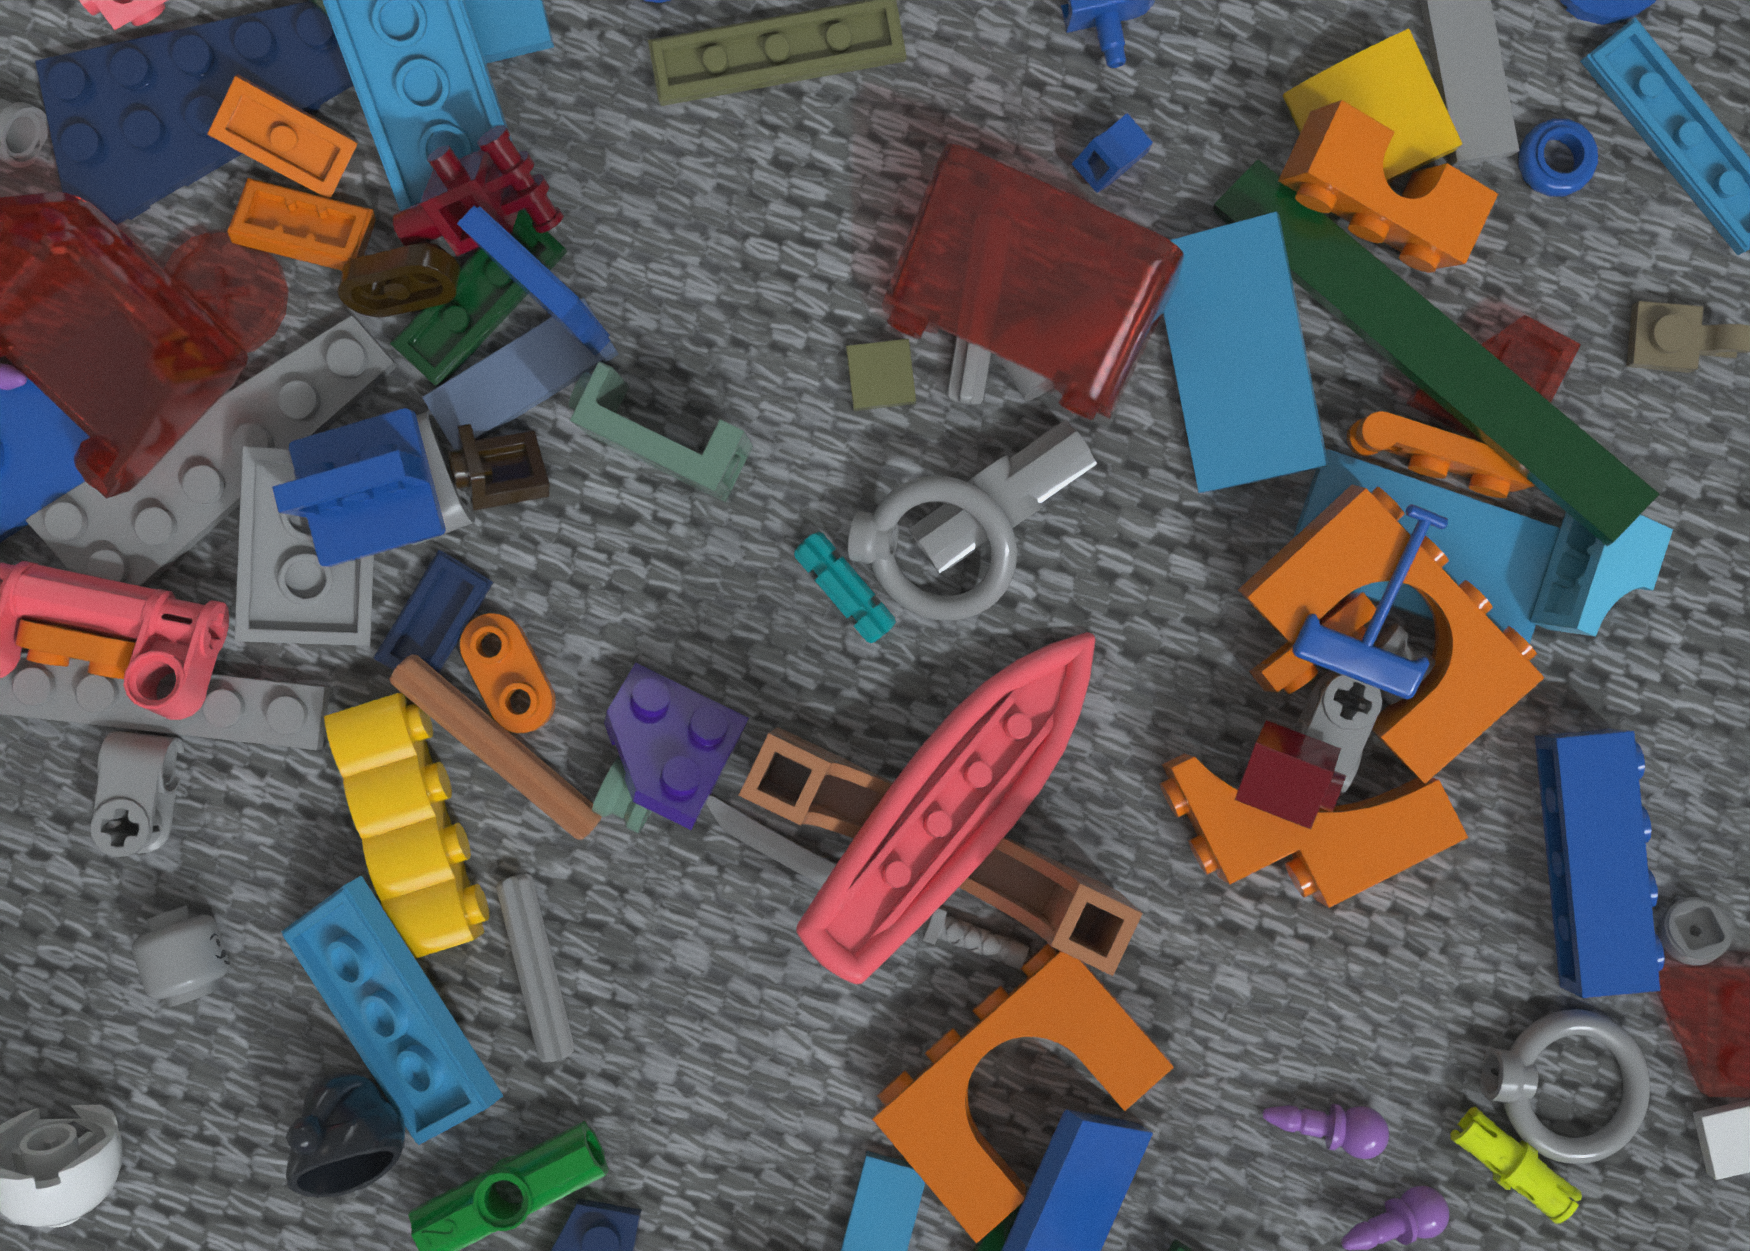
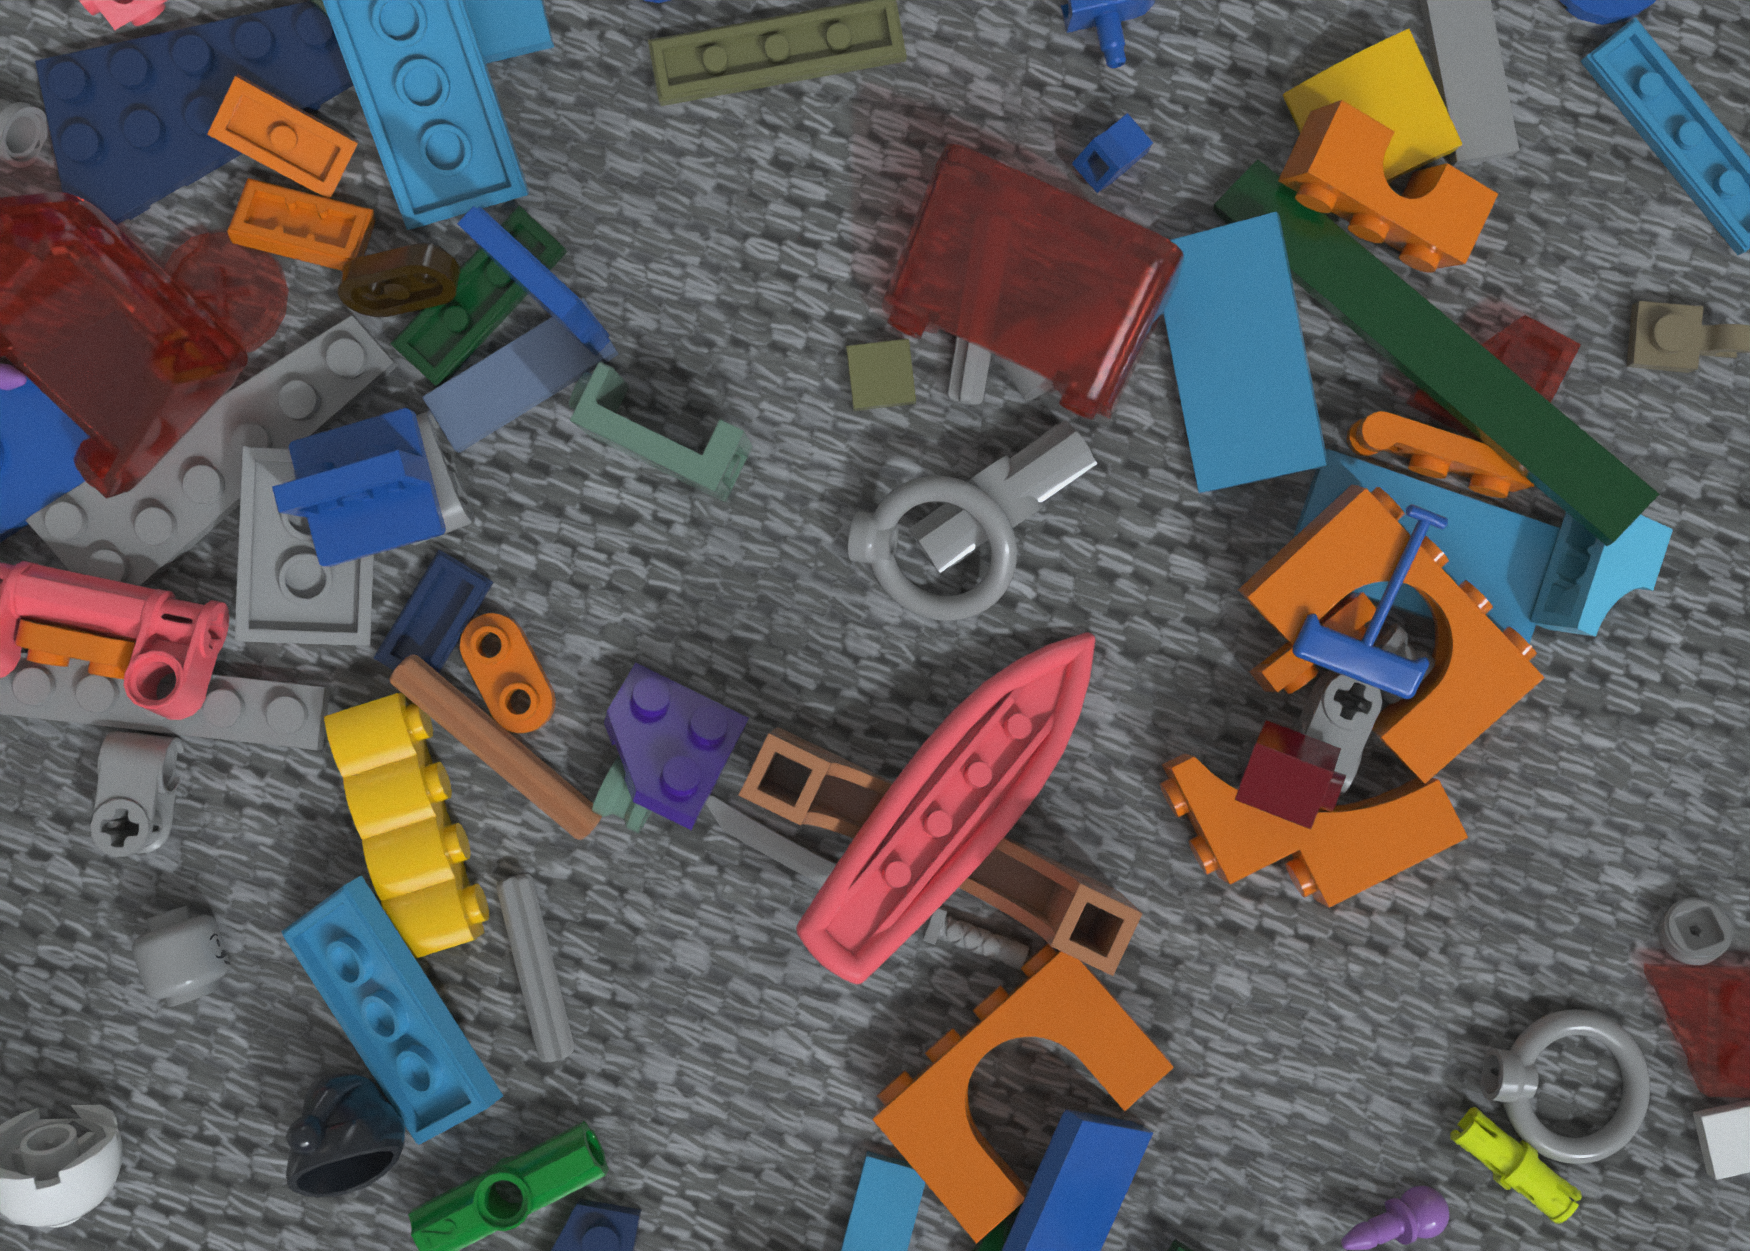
dark red piece [393,125,564,256] -> none
dark brown bracket [448,424,550,511] -> none
teal axle [794,531,896,643] -> none
medium lavender bar [1262,1104,1389,1159] -> none
blue piece [1518,118,1598,197] -> none
blue brick [1535,729,1665,998] -> none

